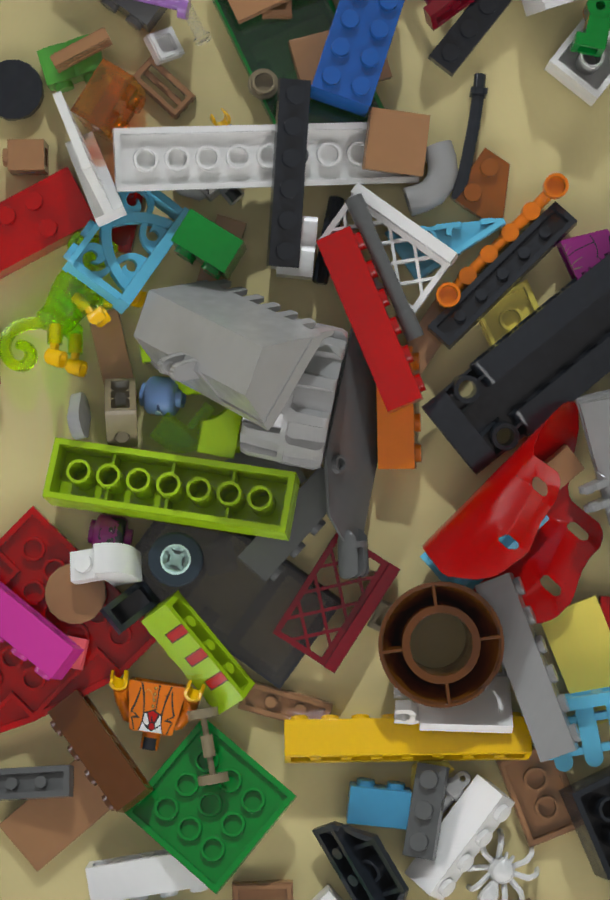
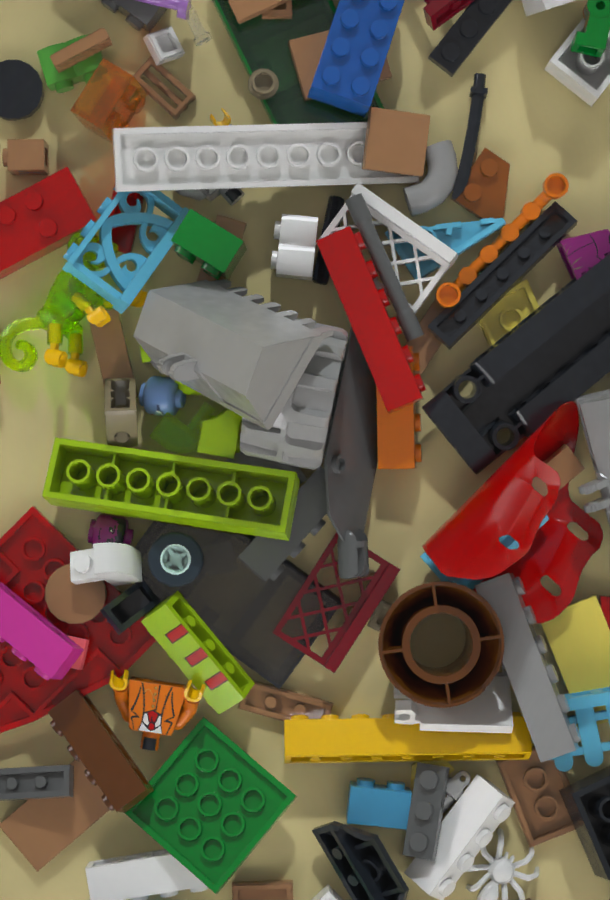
white fence [52,91,127,227] -> none
light grey tile [67,392,91,440] -> none
dark tan wheel [187,706,229,786] -> none
black plate [266,78,311,268] -> none

